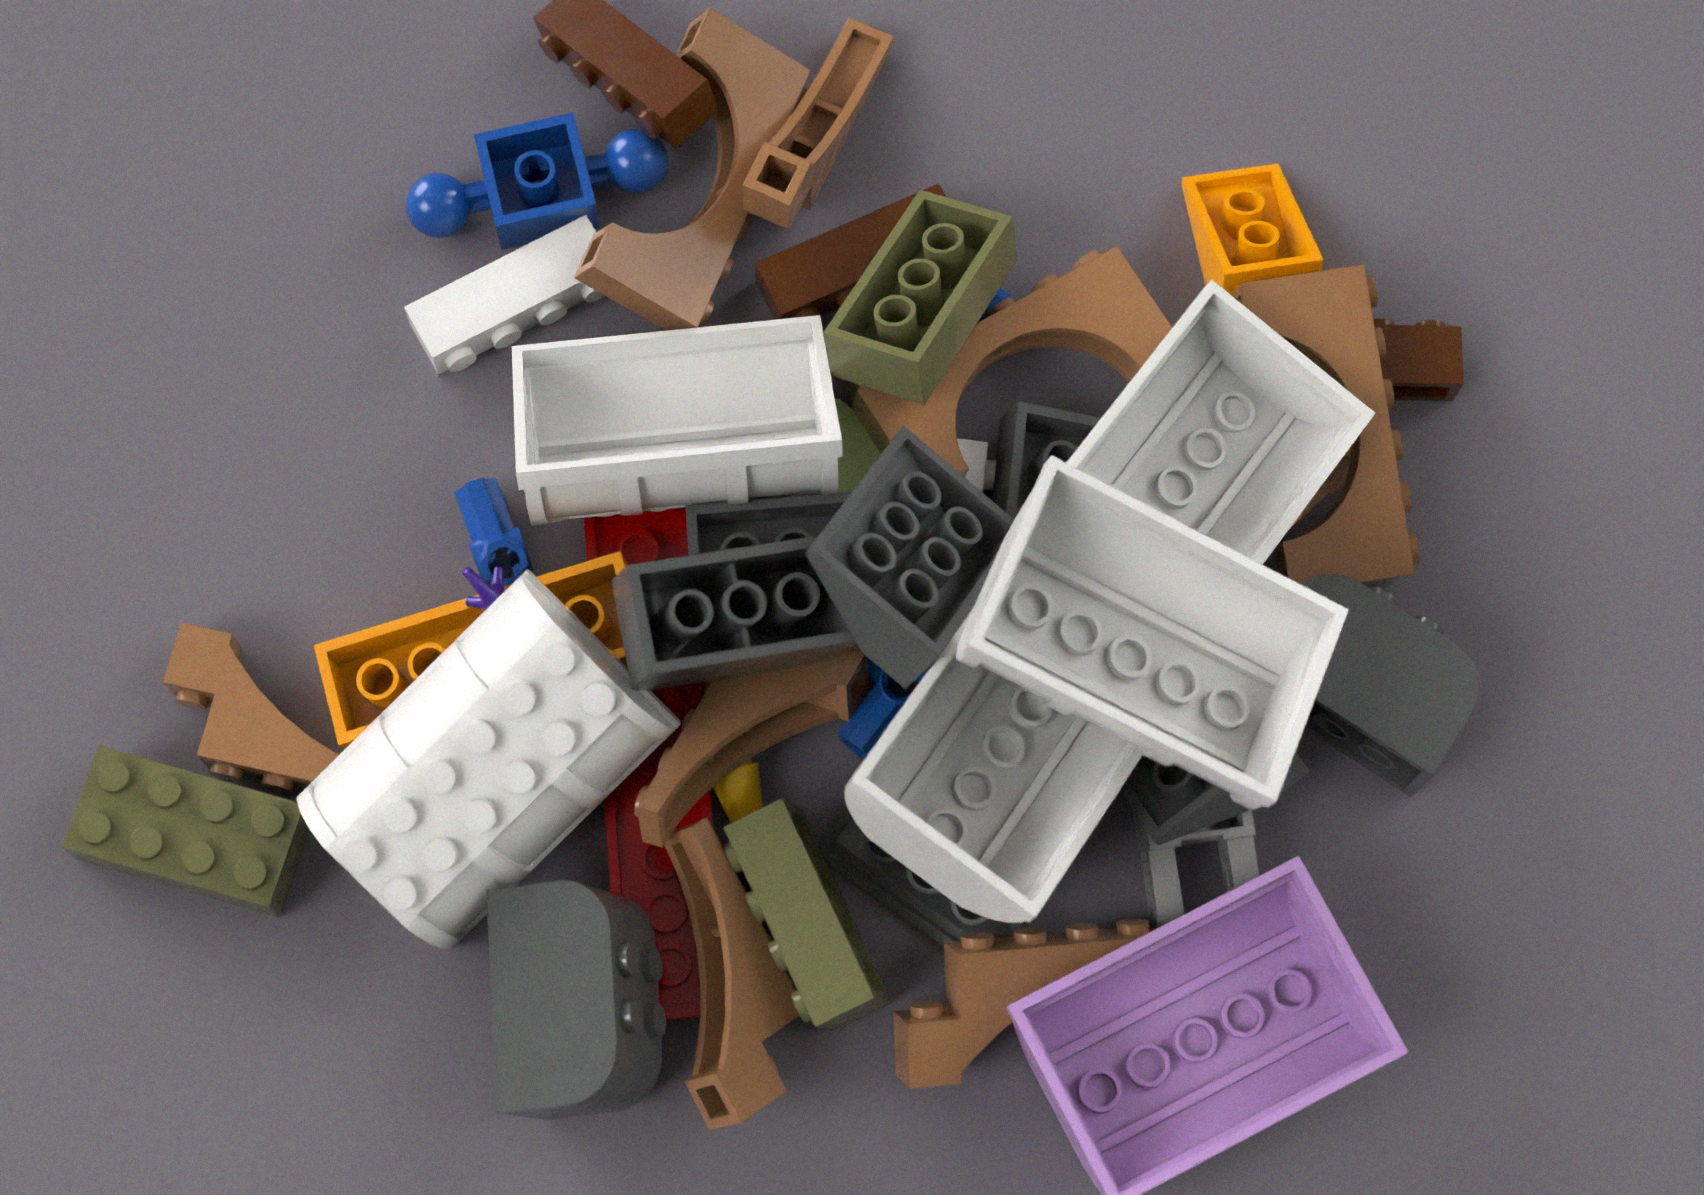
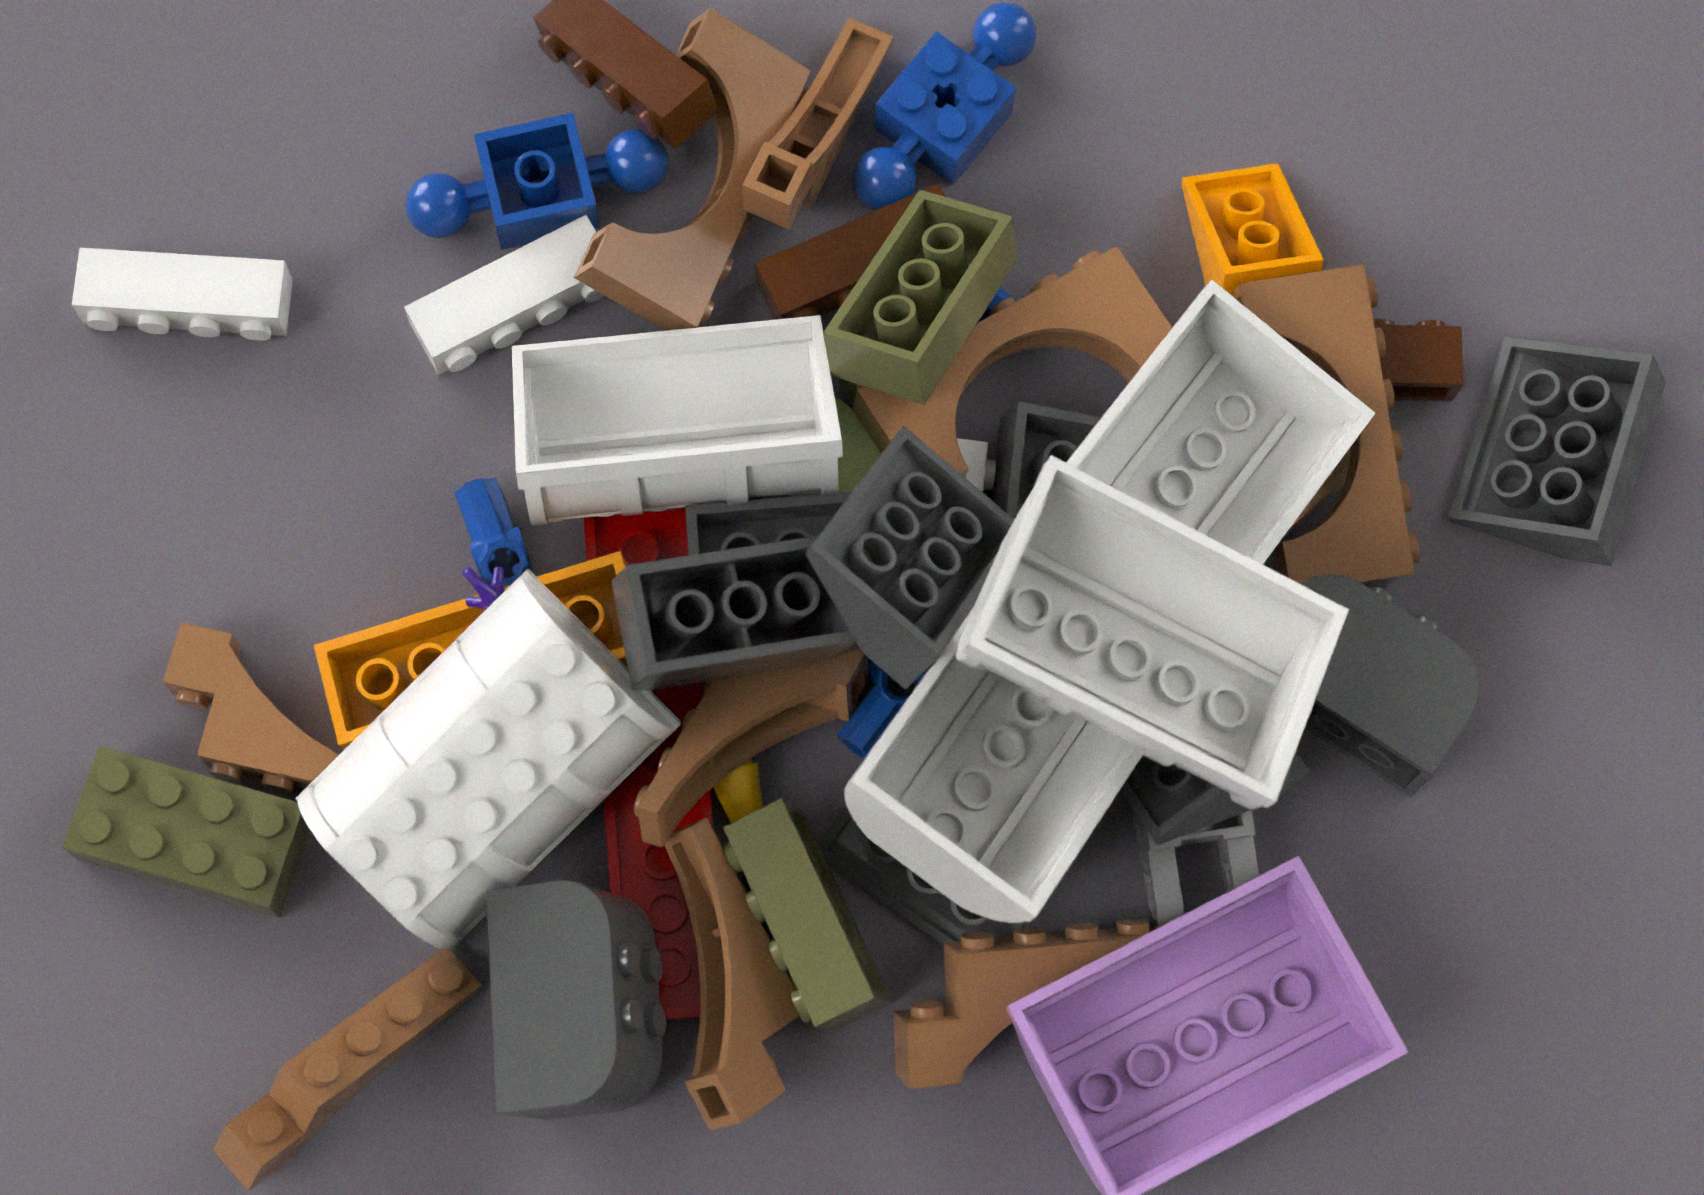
none -> white brick [72,248,293,341]
none -> medium nougat arch [213,949,482,1192]
none -> blue brick [852,2,1036,211]
none -> dark grey slope [1448,336,1666,566]

